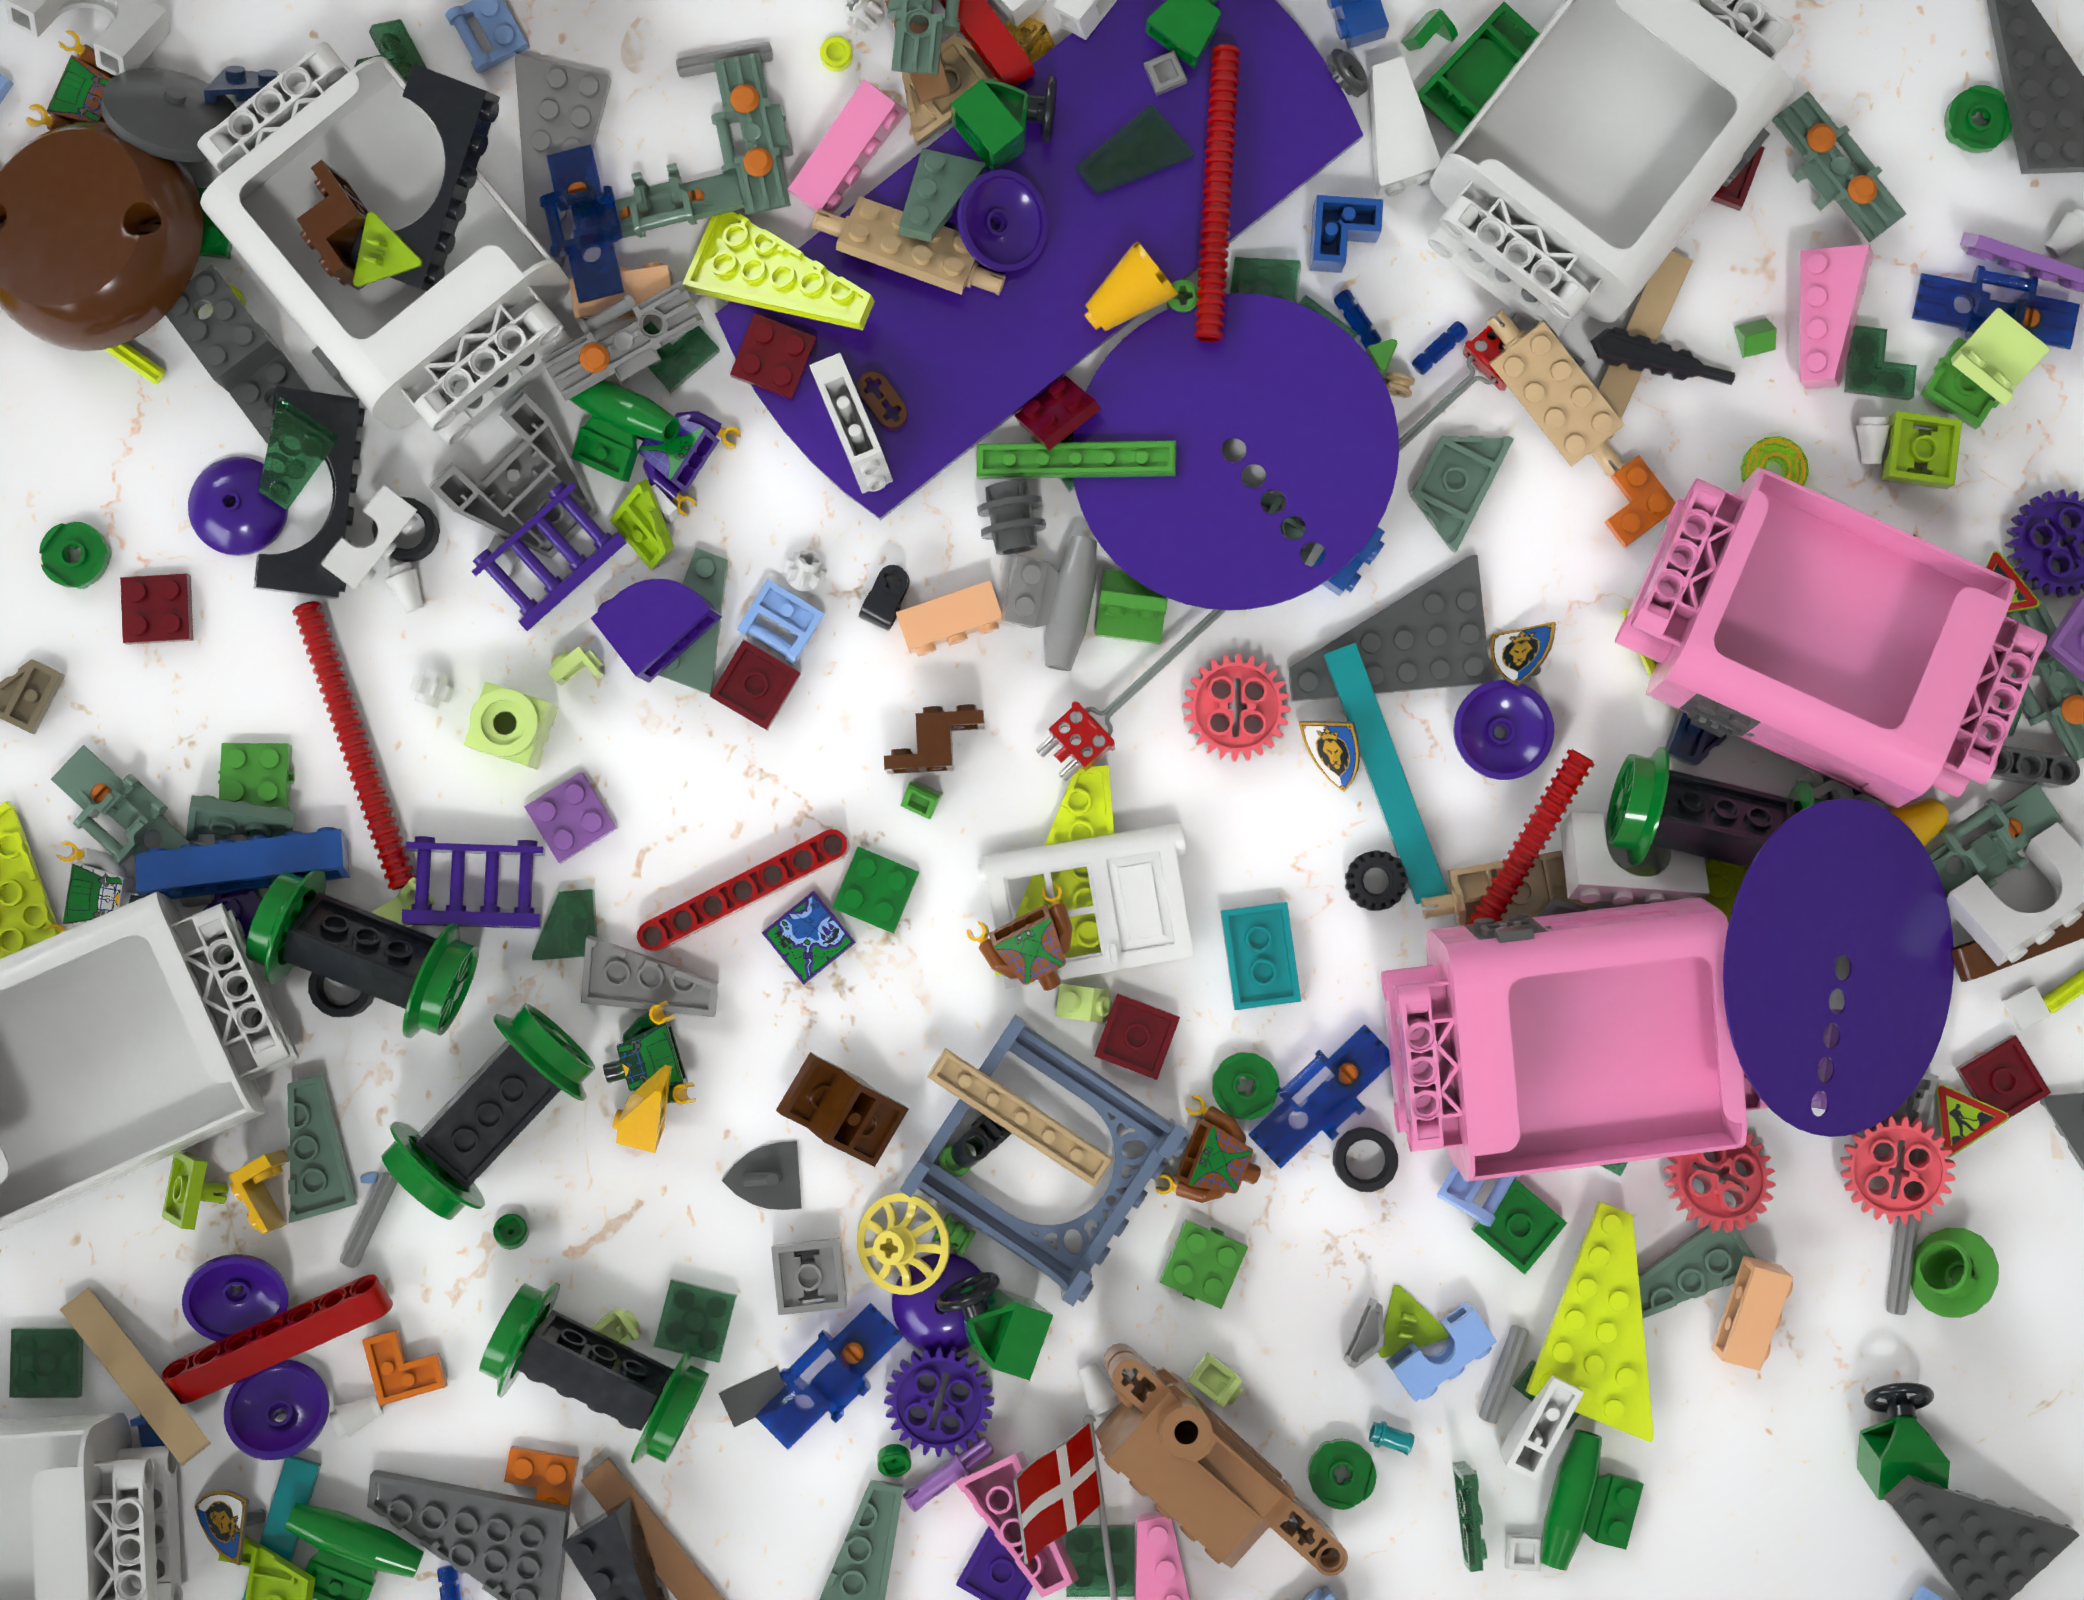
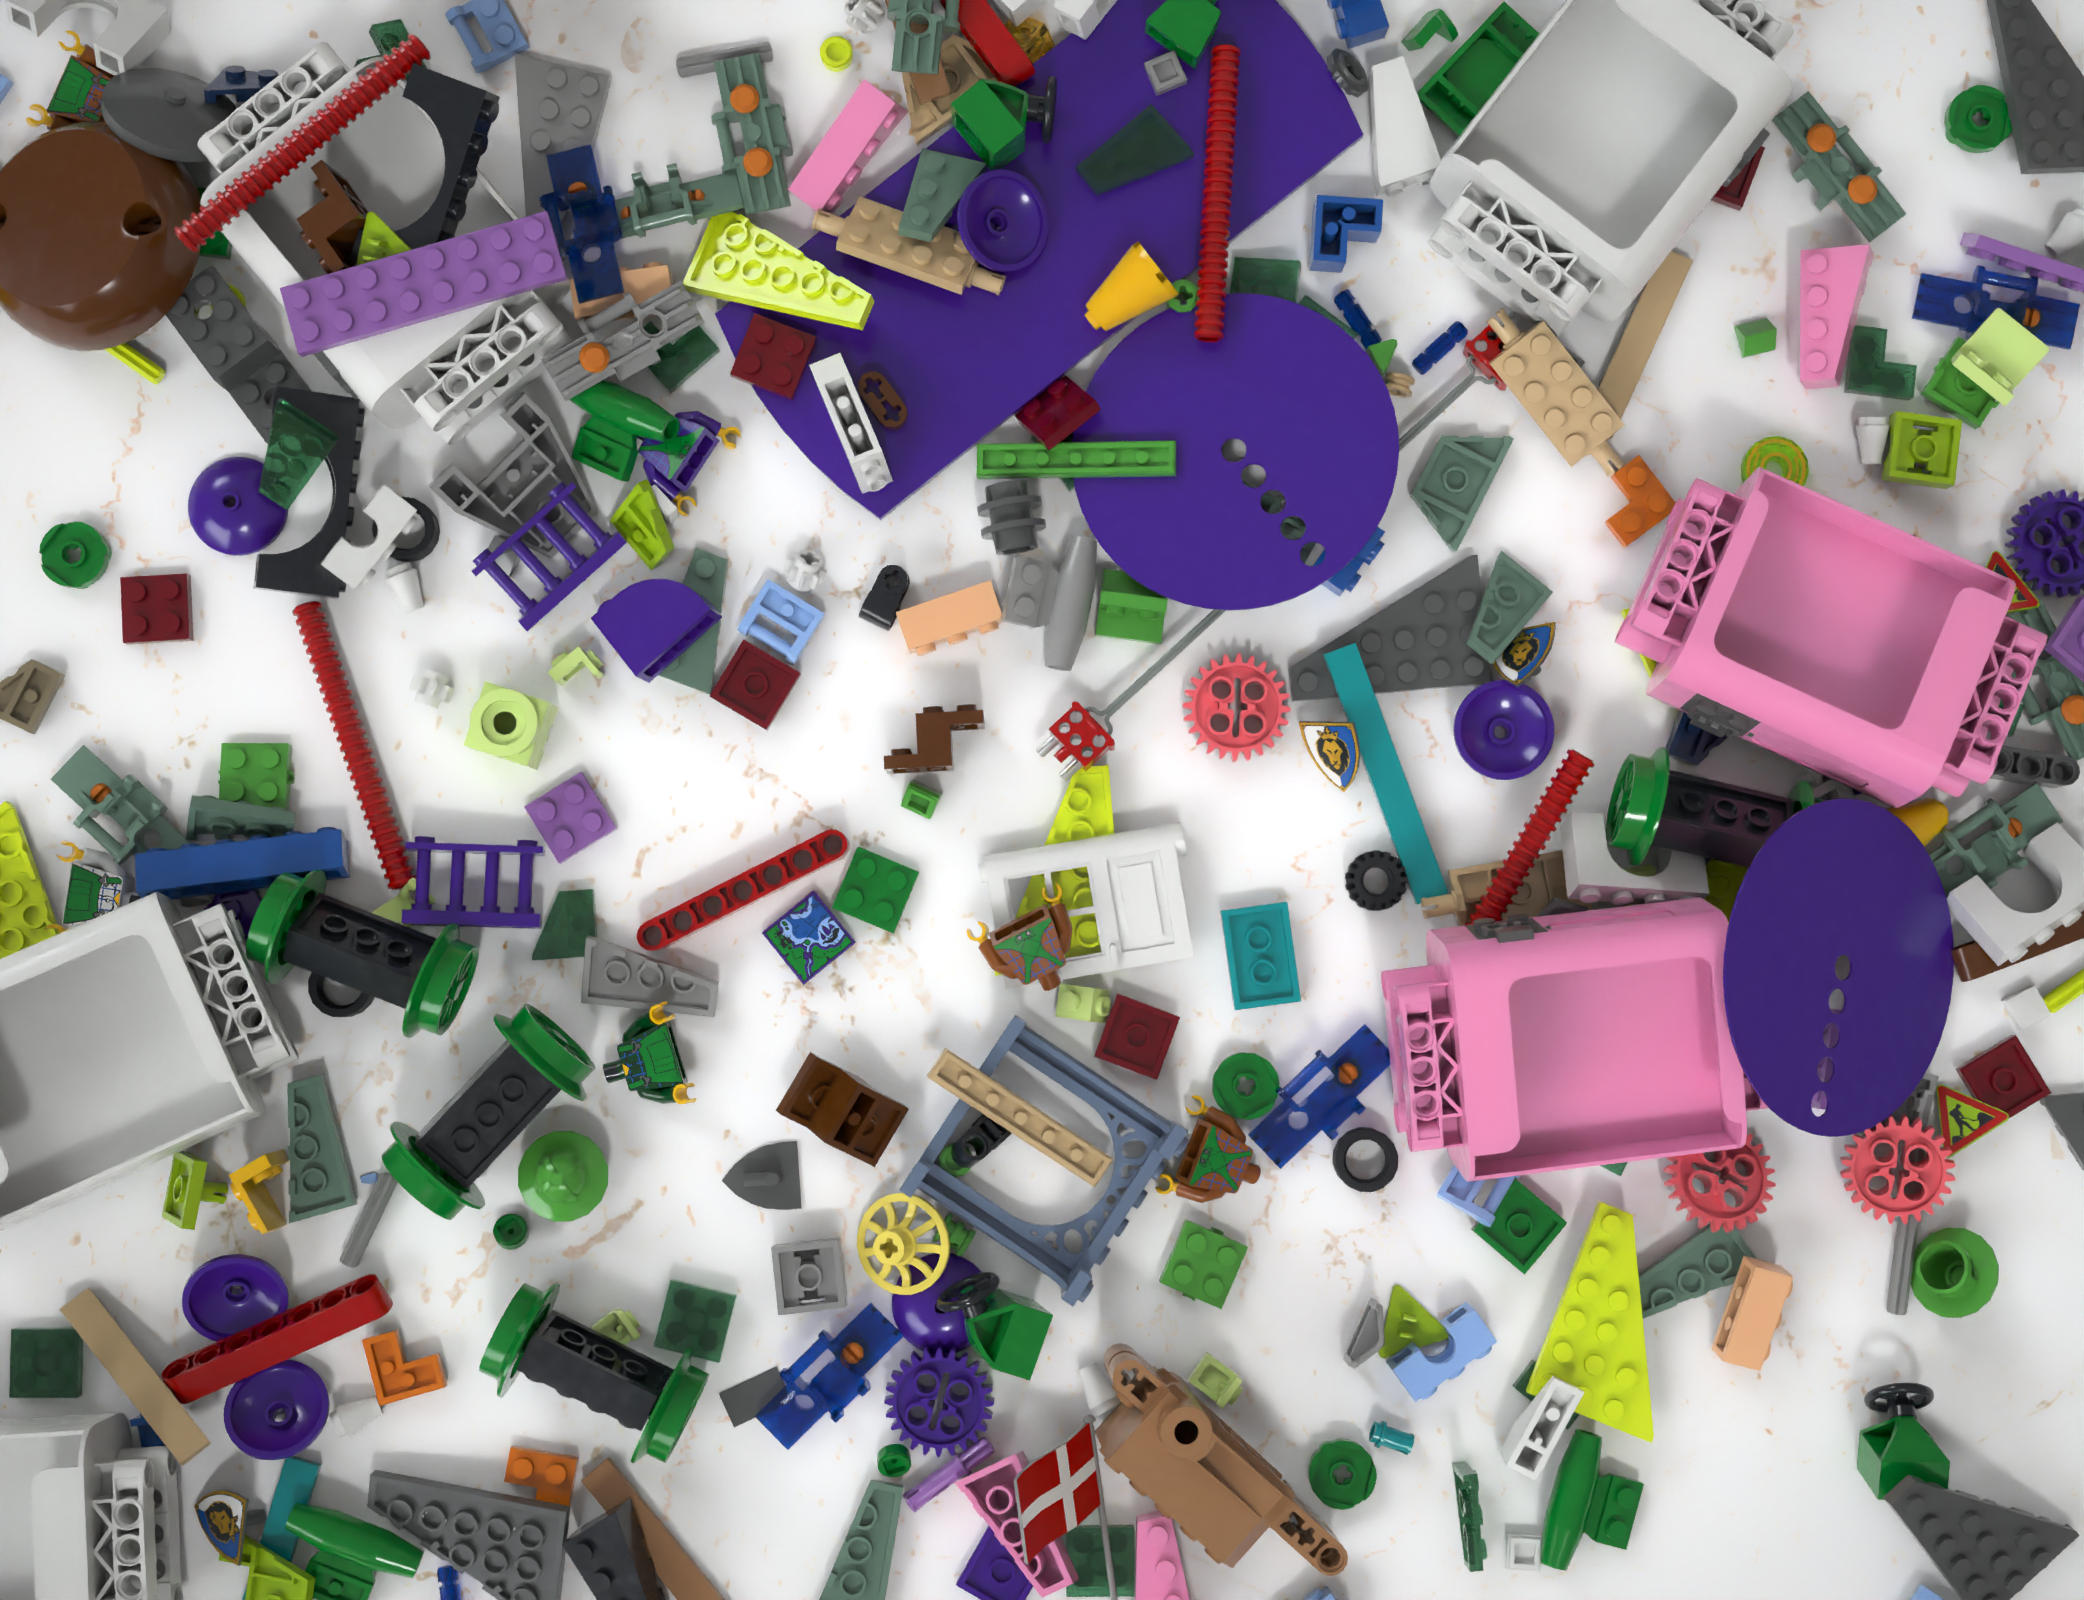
yellow slope [612,1065,672,1153] -> none
light grey axle [1479,1325,1530,1424] -> none
black sword [1590,327,1735,385] -> none
none -> red piece [174,33,431,253]
none -> medium lavender plate [280,211,568,357]
none -> bright green helmet [518,1131,608,1222]
none -> sand green wing [1466,550,1553,664]

